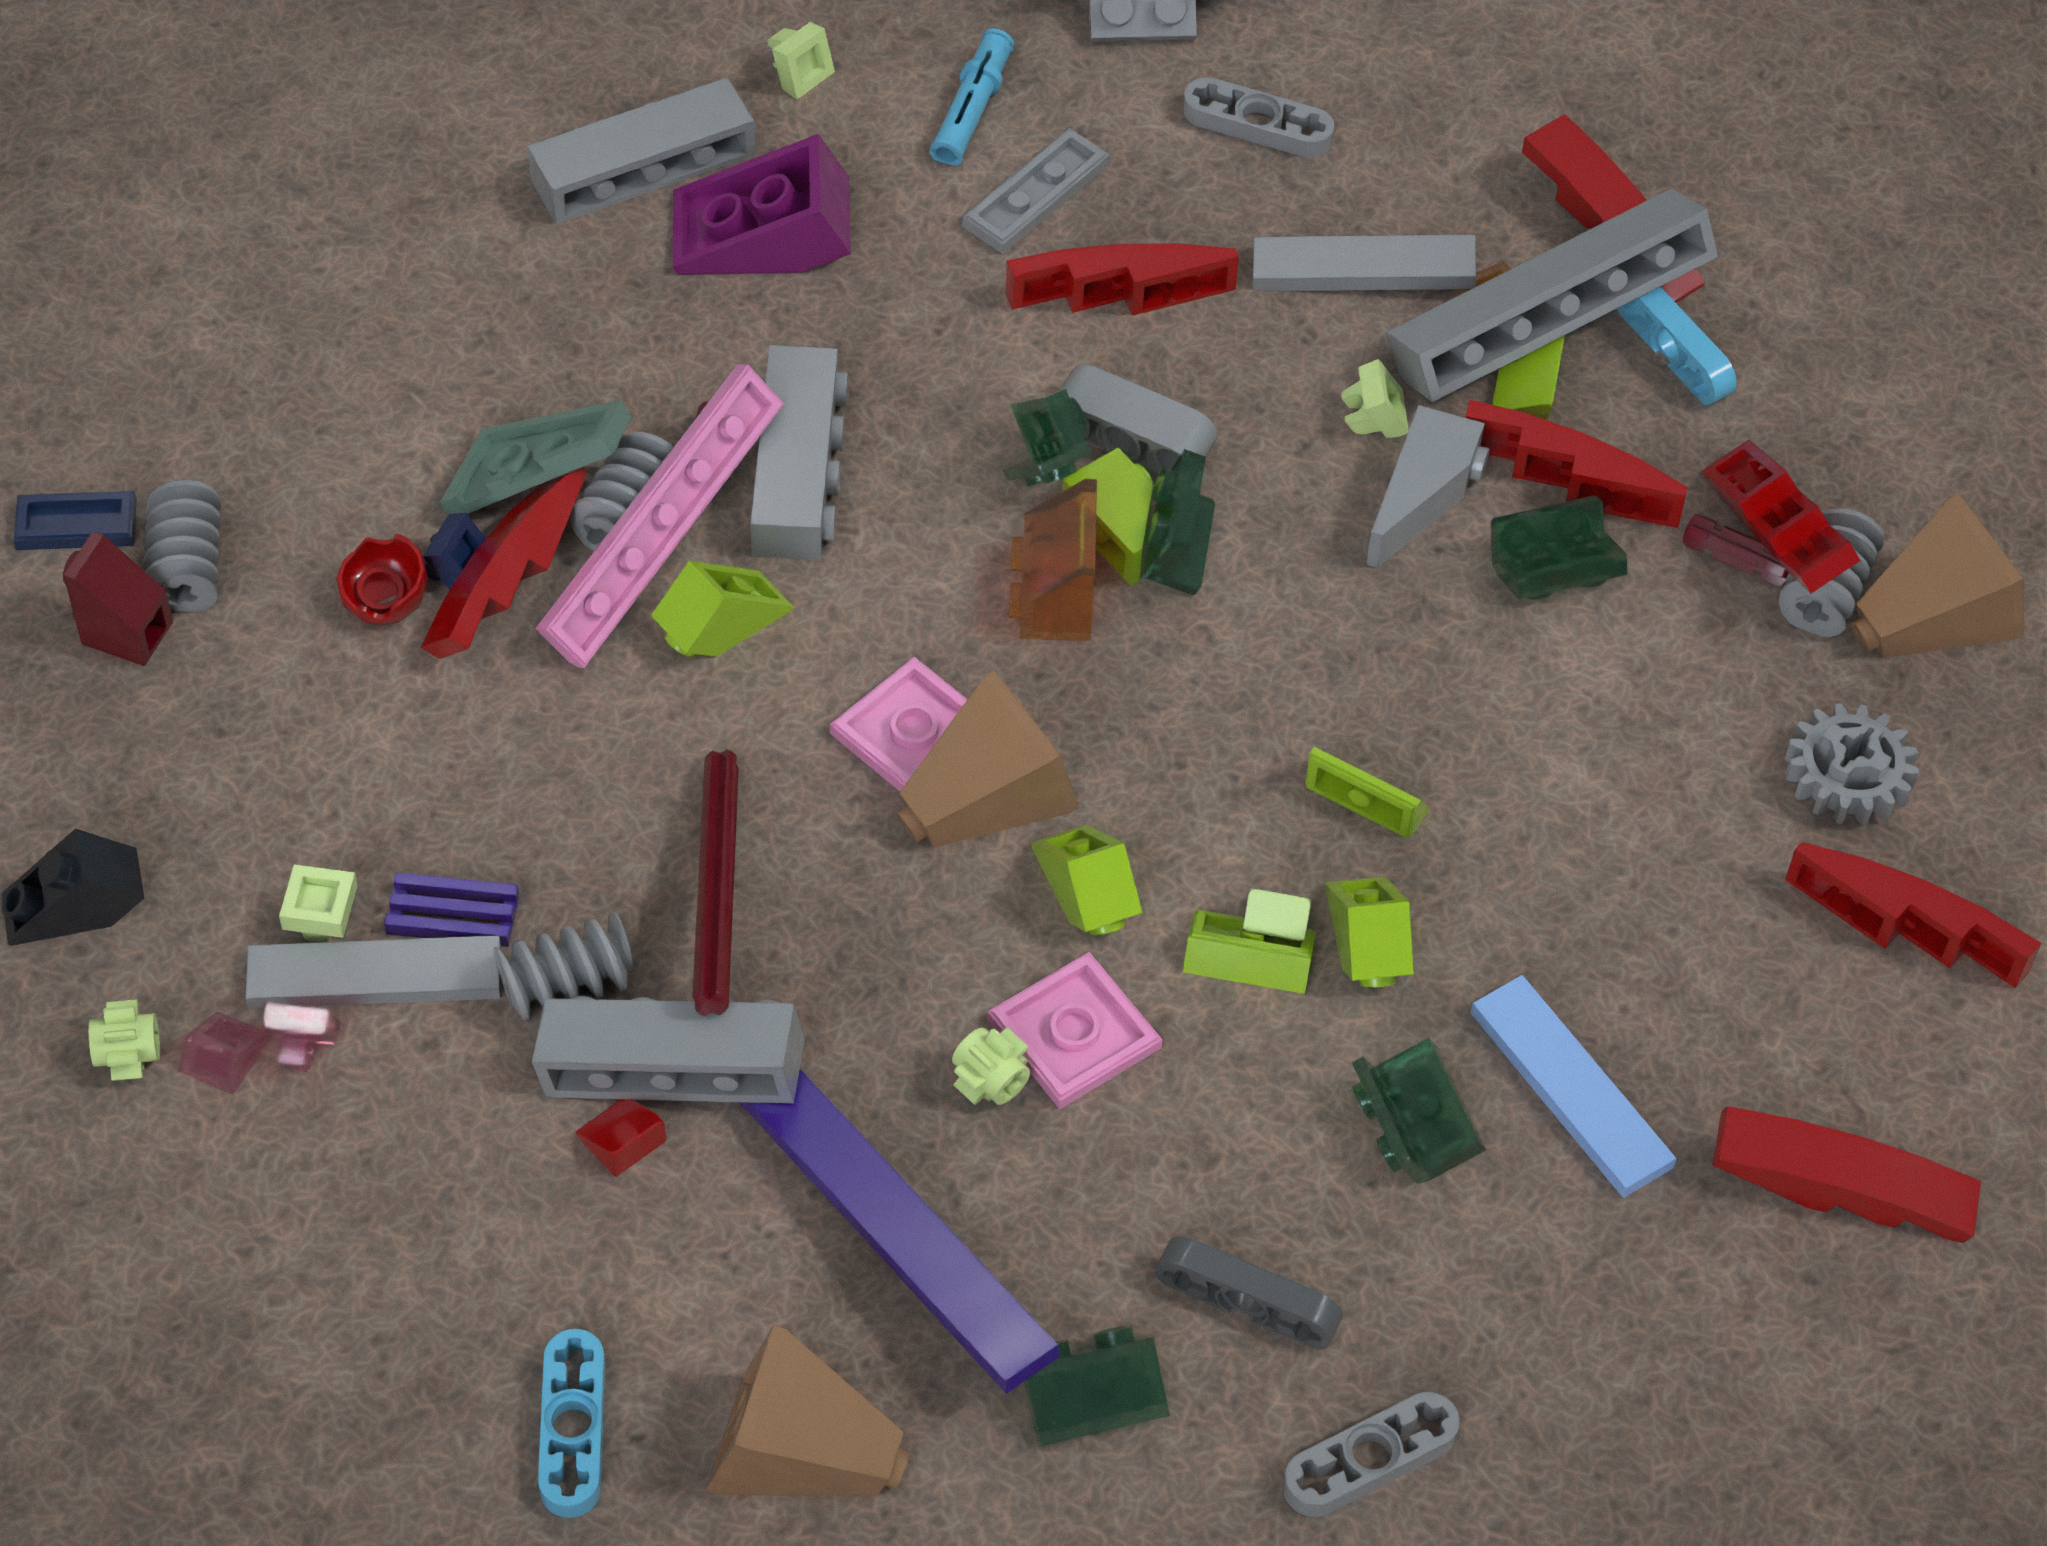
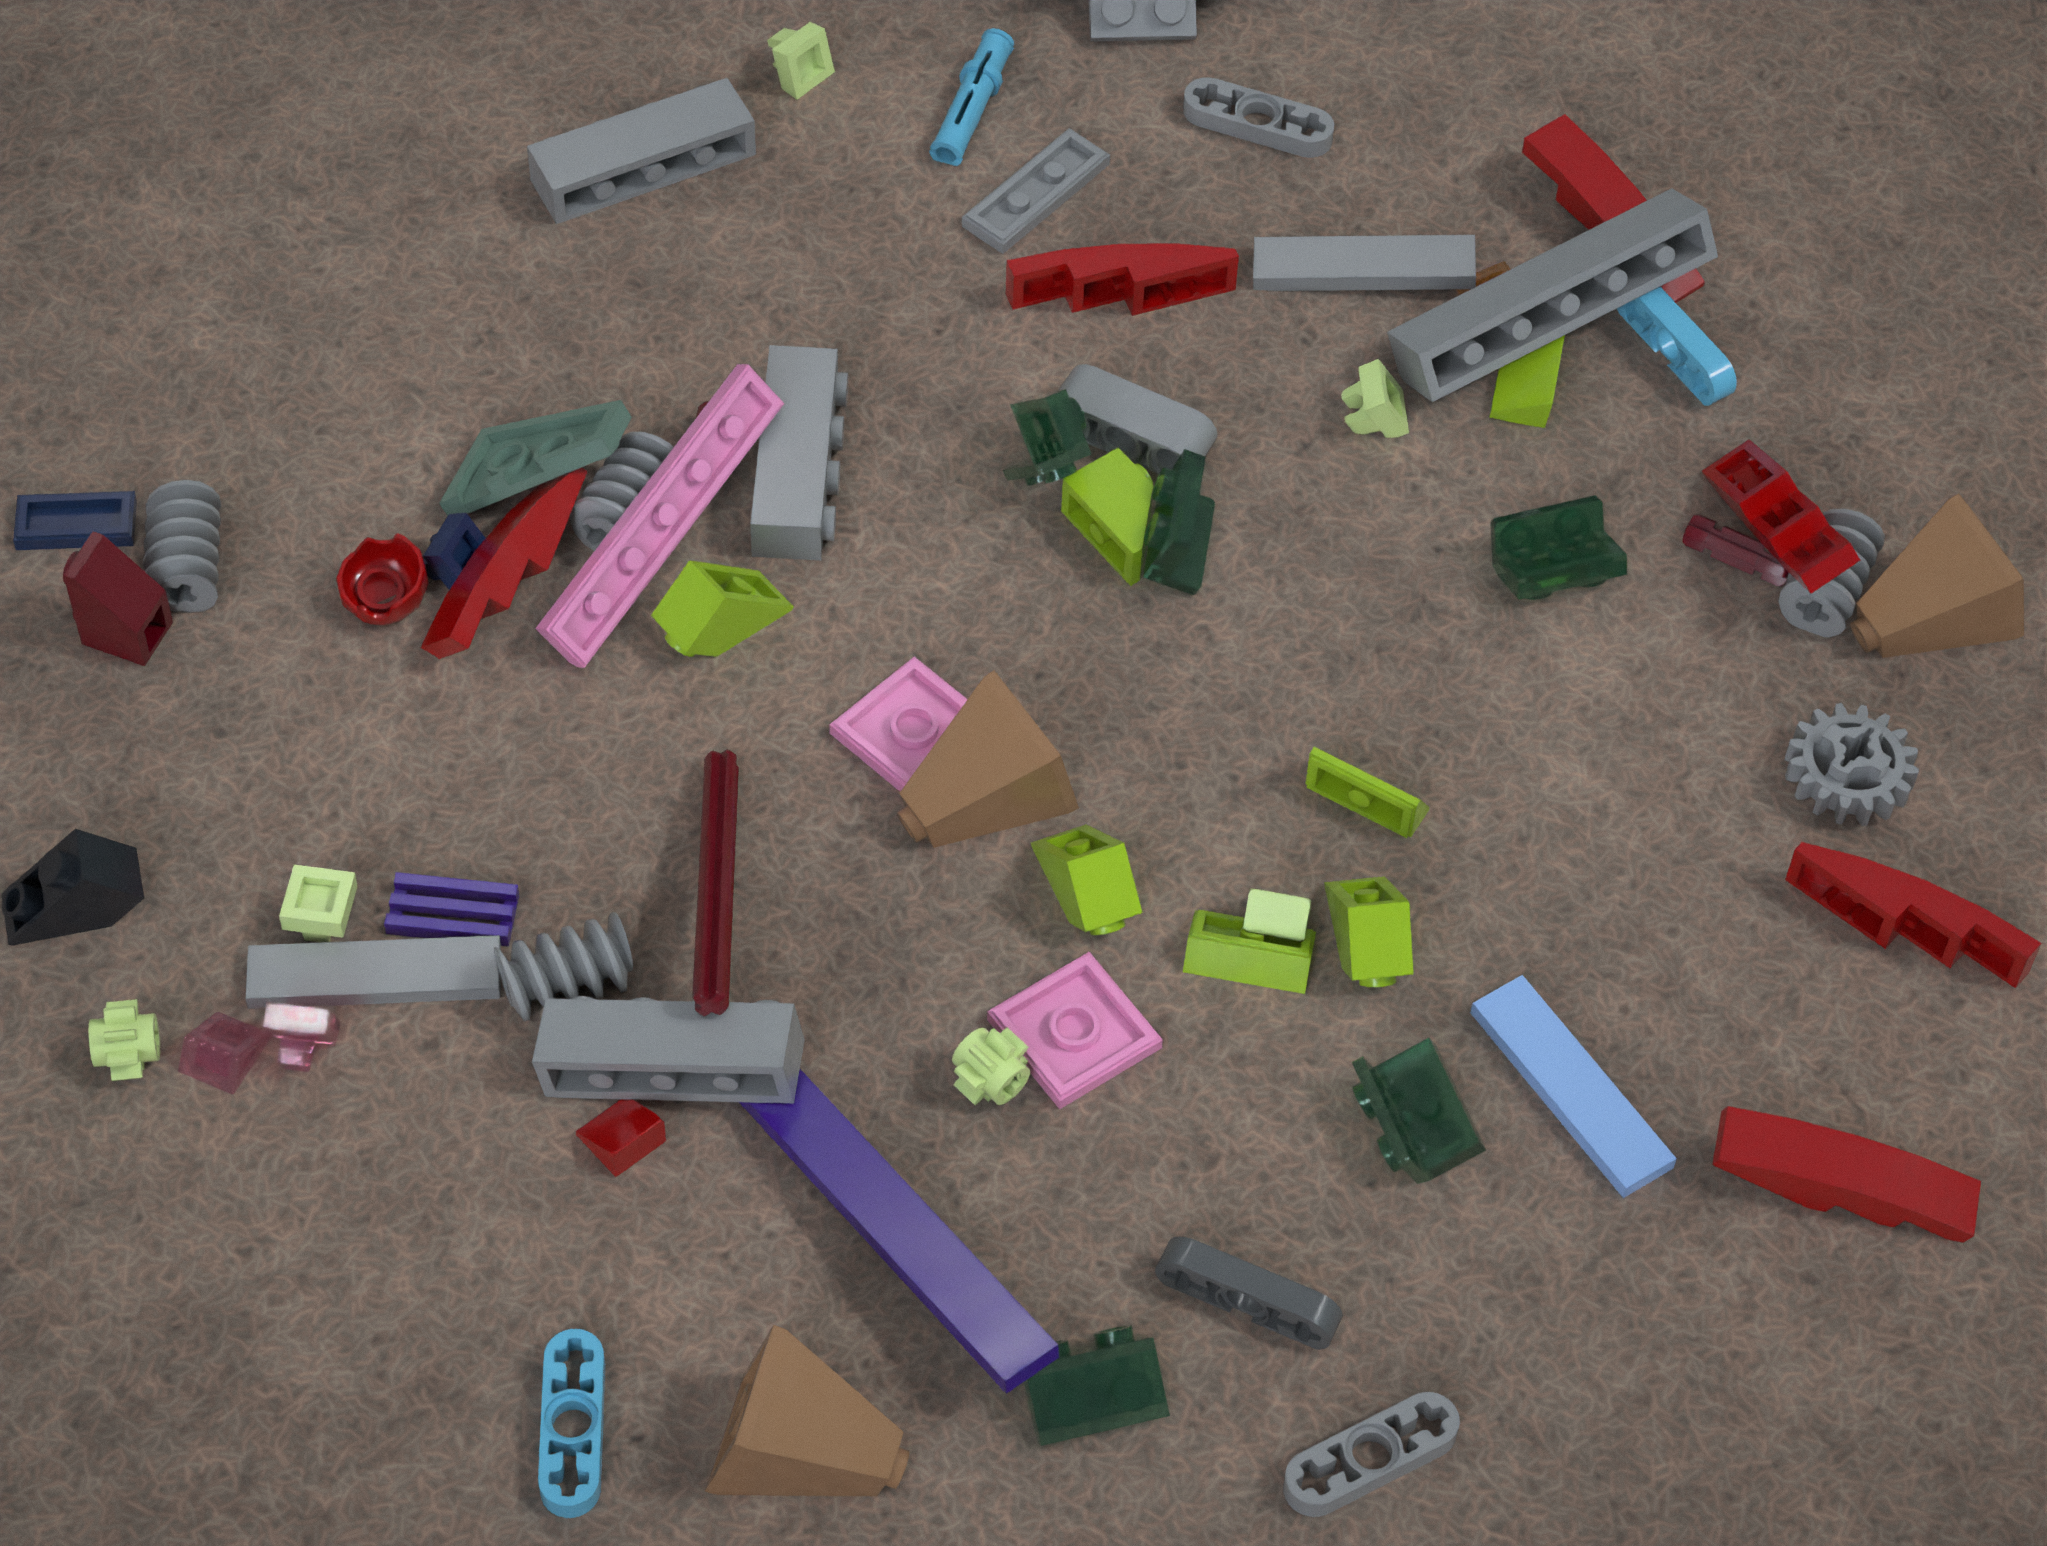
magenta slope [673,134,851,275] -> none
clear orange slope [1009,479,1097,641] -> none
light grey slope [1366,405,1490,568] -> none
red slope [1465,399,1688,528] -> none

